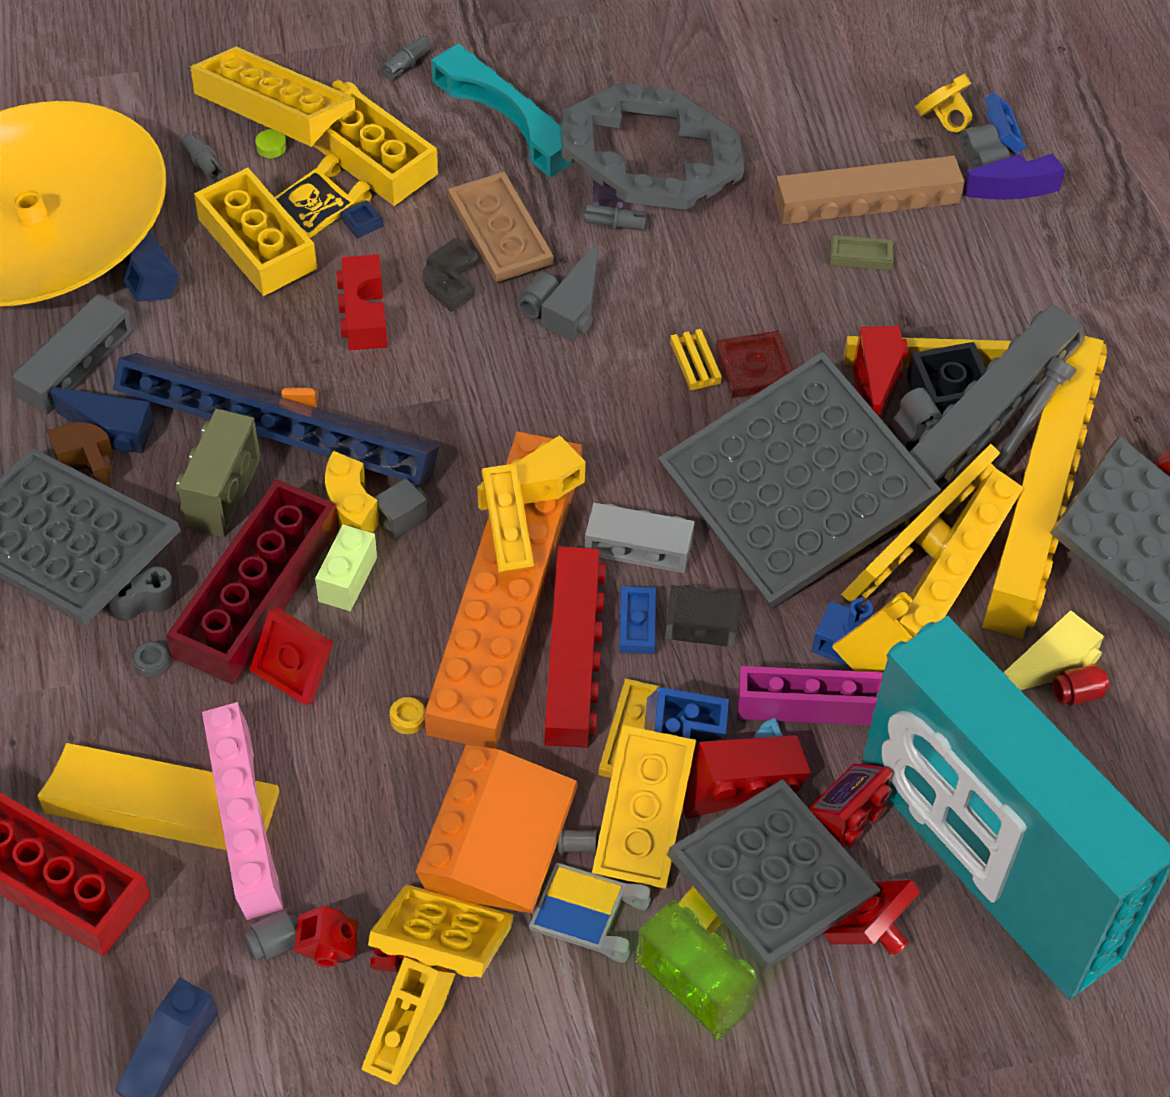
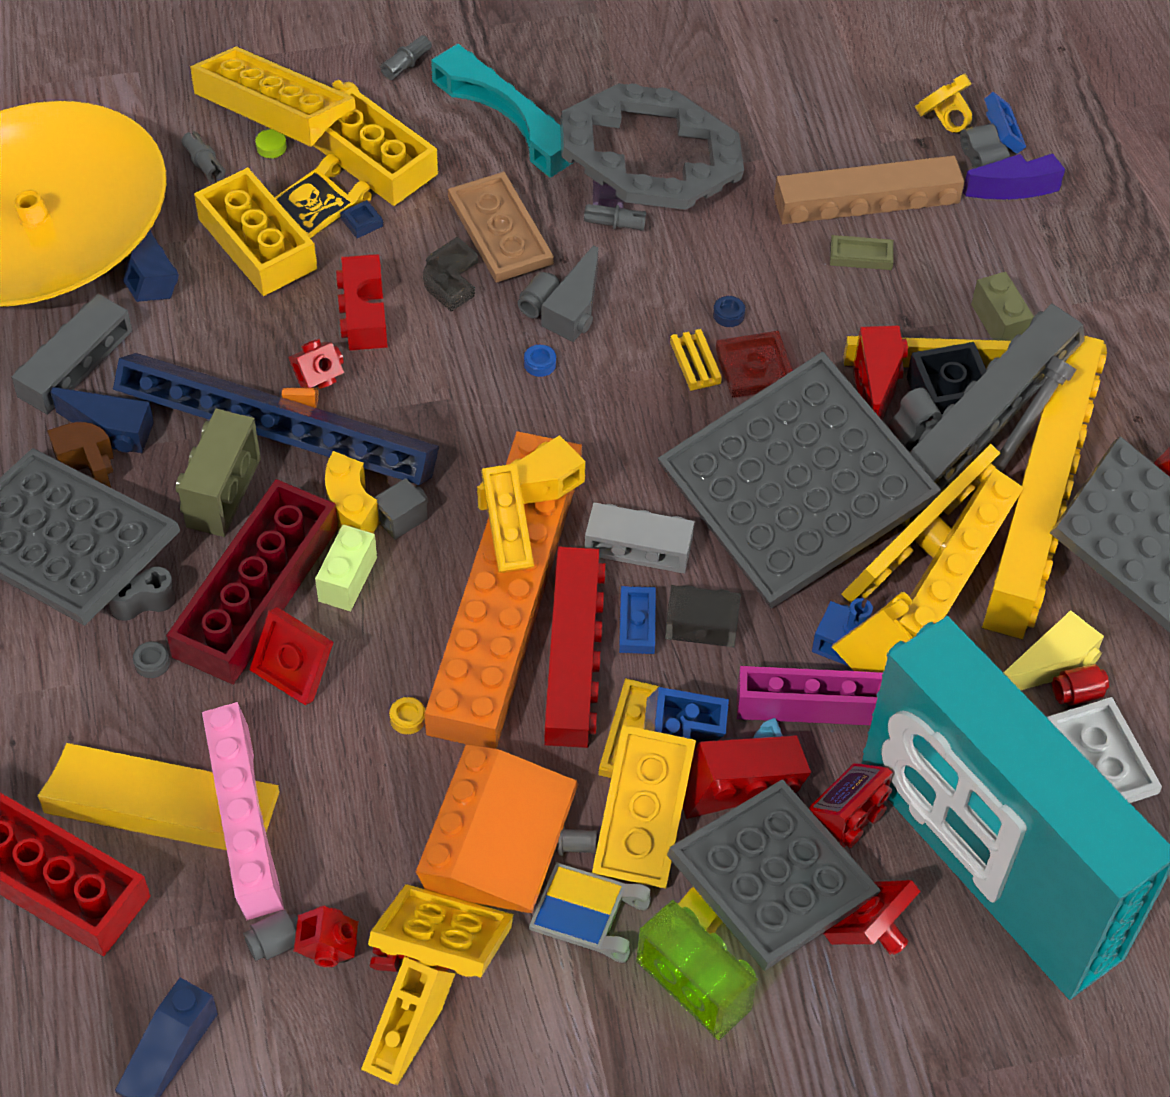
none -> brick [288,339,344,389]
none -> blue tile [524,344,556,377]
none -> dark blue tile [713,296,745,327]
none -> olive brick [971,272,1034,341]
none -> white plate [1047,697,1162,803]

